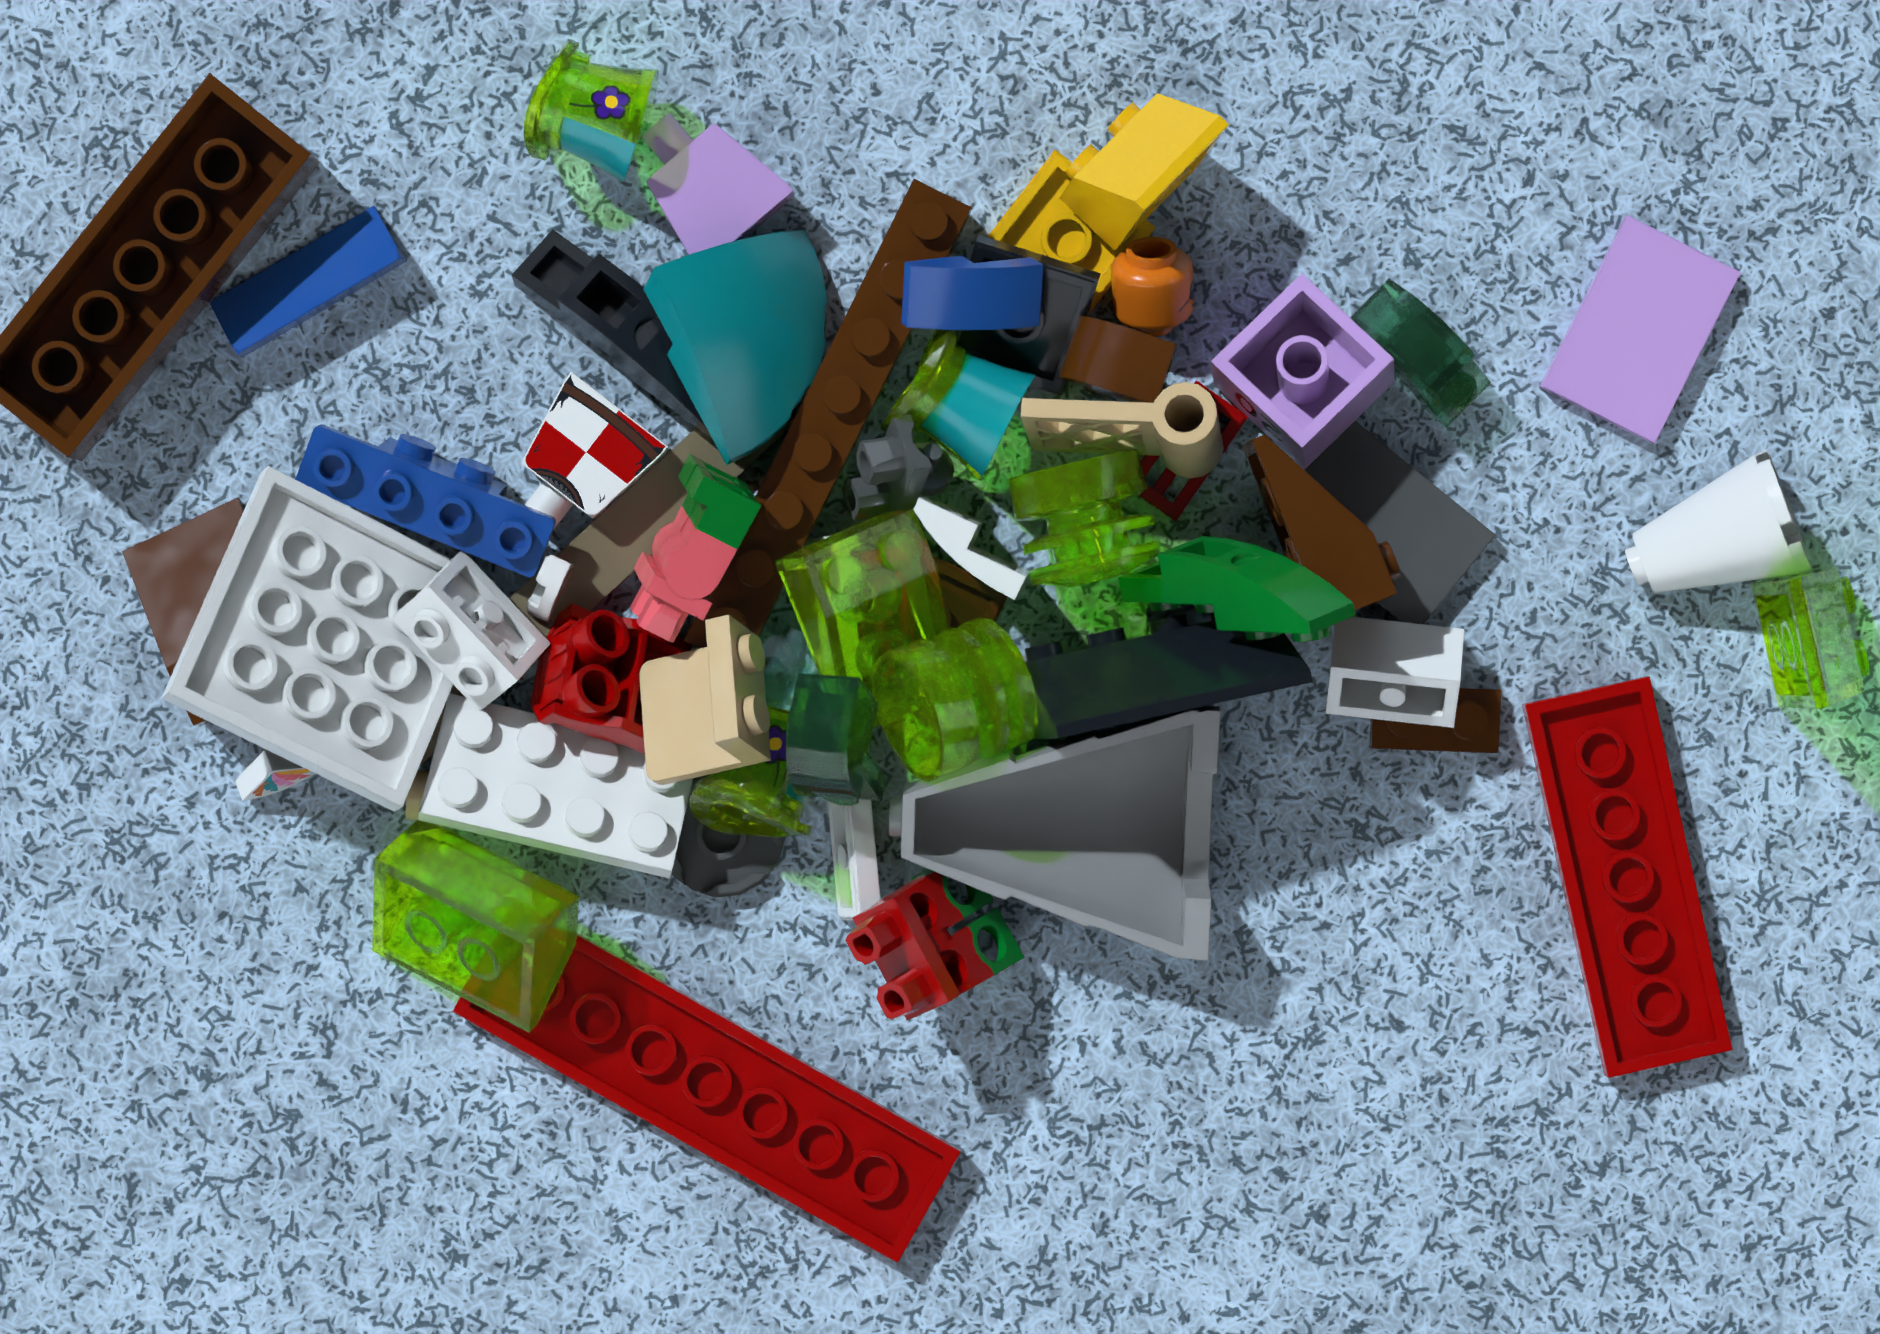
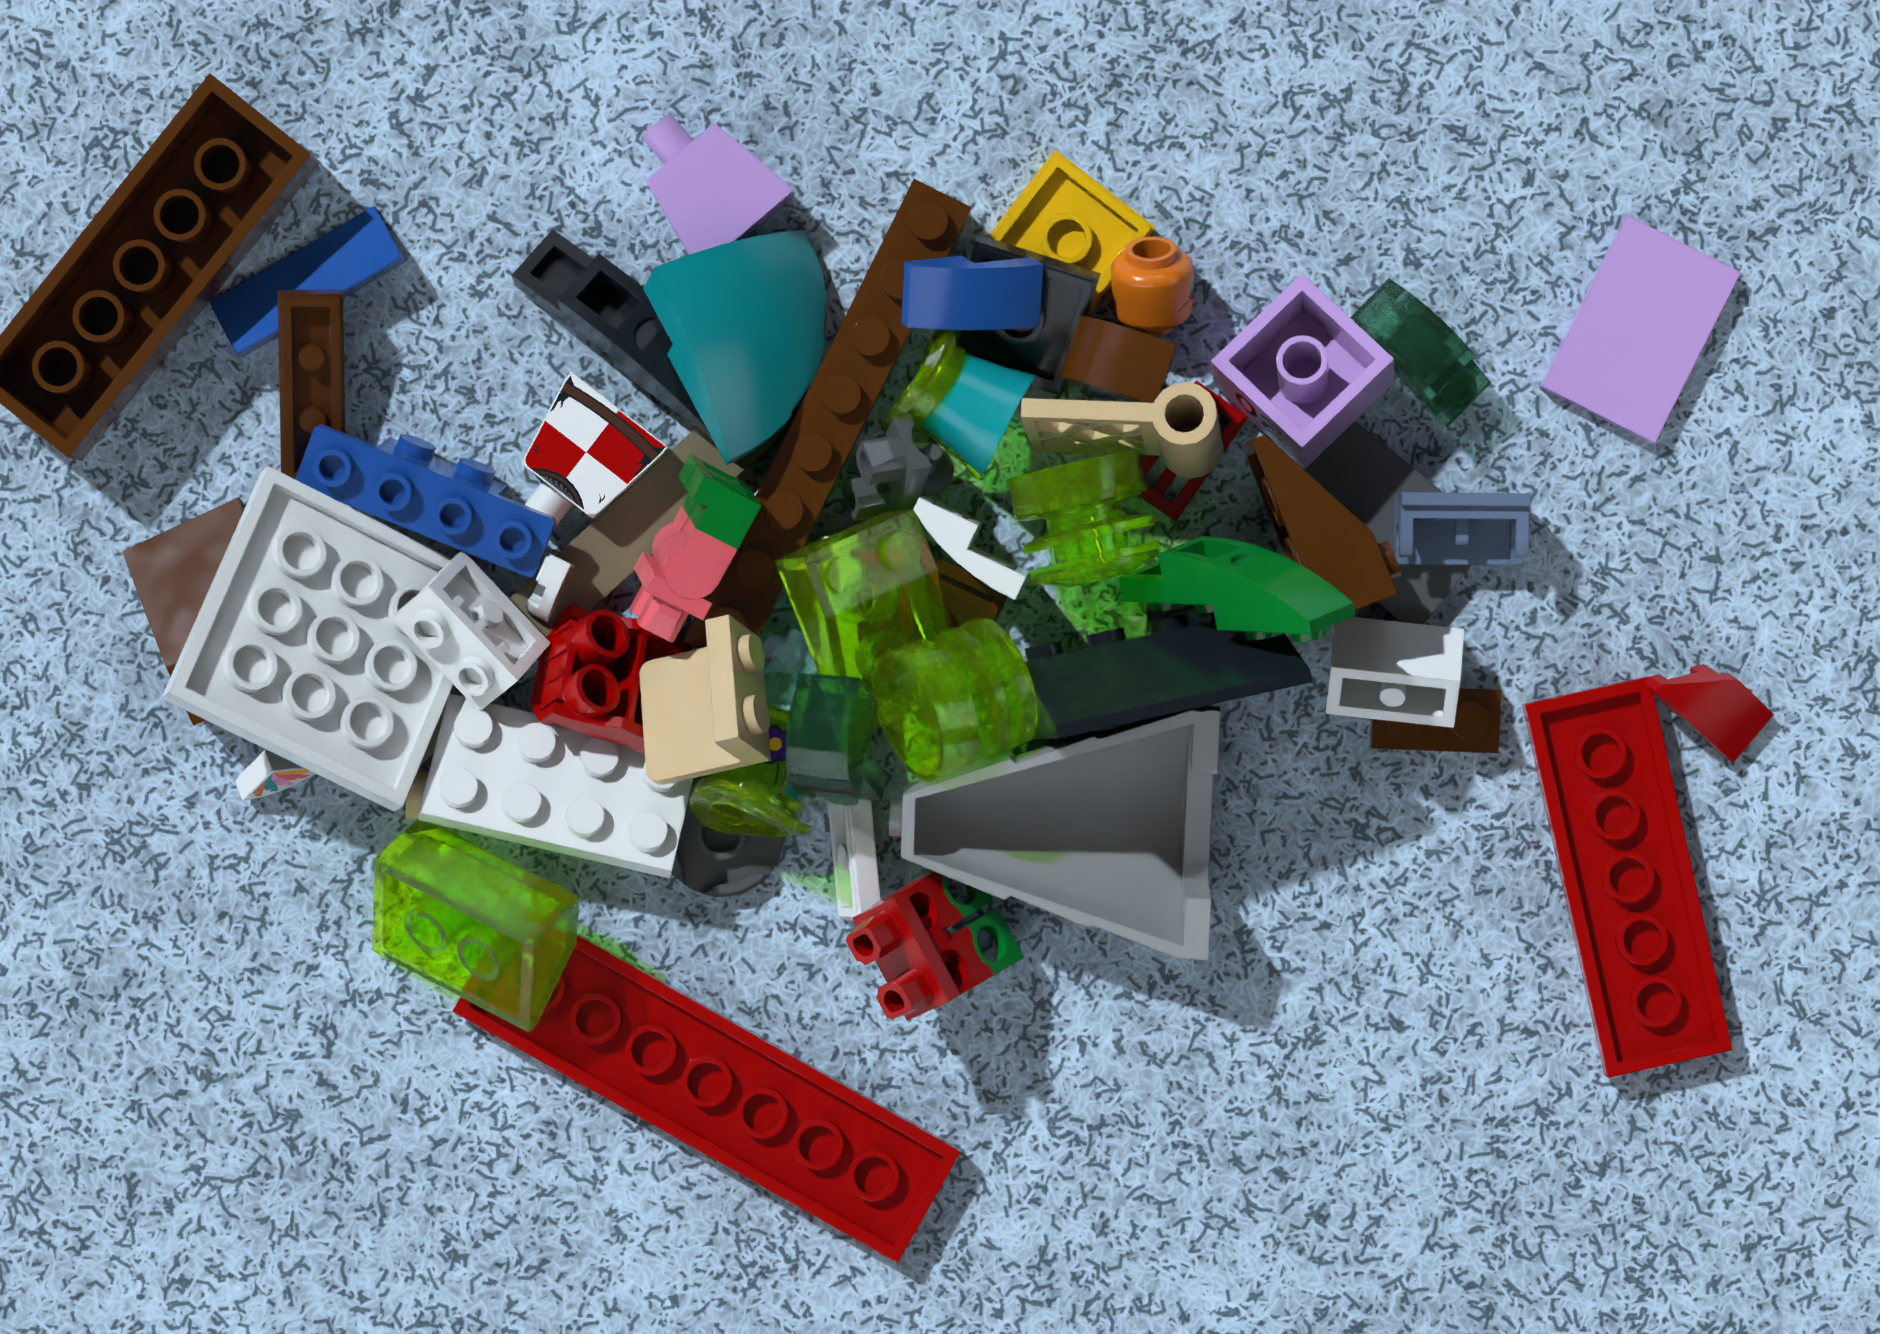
clear neon green hat [524,39,659,183] -> none
yellow slope [1059,93,1229,251] -> none
white cone [1625,449,1812,593] -> none
clear neon green slope [1751,566,1869,710] -> none
none -> reddish brown tile [277,289,345,479]
none -> sand blue hinge [1394,492,1531,565]
none -> red slope [1644,664,1774,763]

